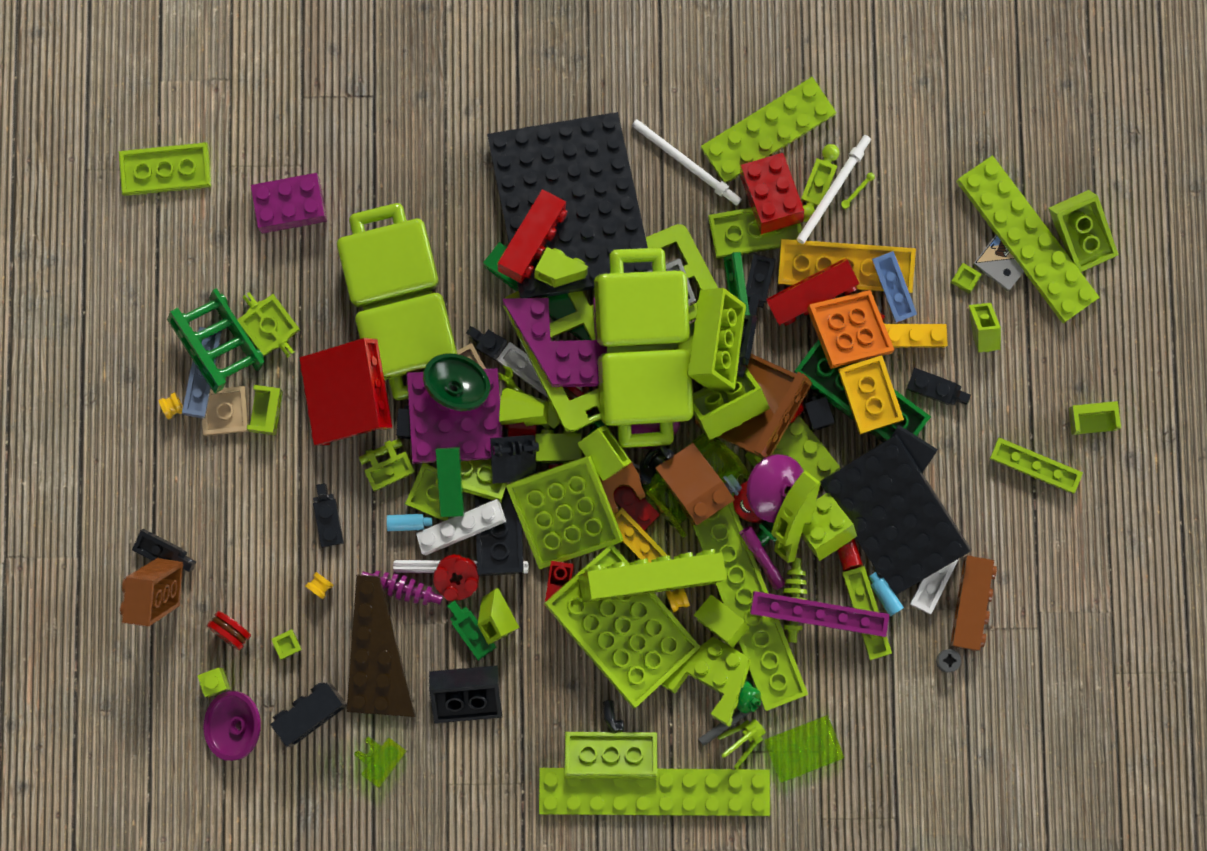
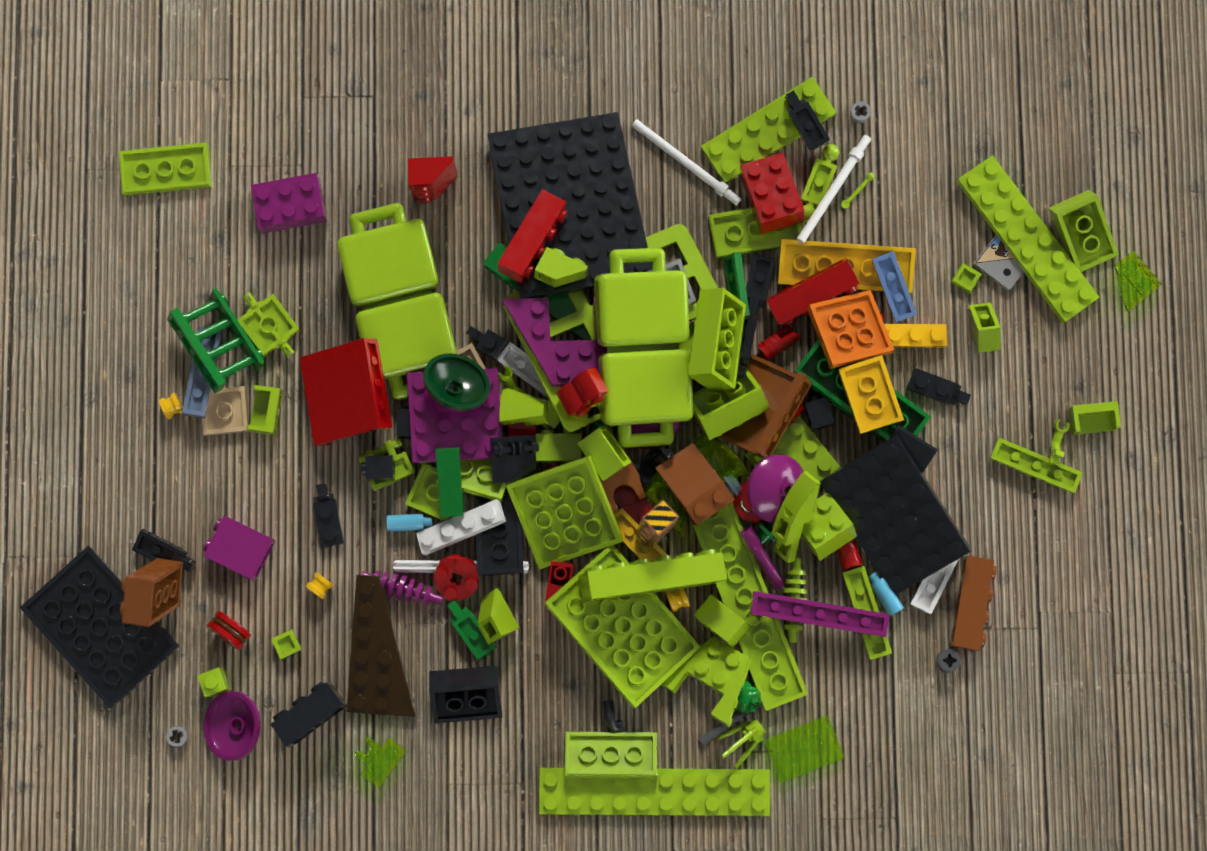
none -> black plate [20,546,180,709]
none -> light grey bush [166,726,188,747]
none -> magenta brick [203,515,276,581]
none -> black brick [361,455,395,481]
none -> red slope [408,156,458,204]
none -> red brick [556,368,609,418]
none -> brick [636,500,679,549]
none -> red hinge [756,325,800,361]
none -> black hinge [785,90,830,152]
none -> light grey bush [850,101,871,124]
none -> lime arm [1049,419,1070,466]
none -> clear neon green wing [1114,251,1162,312]

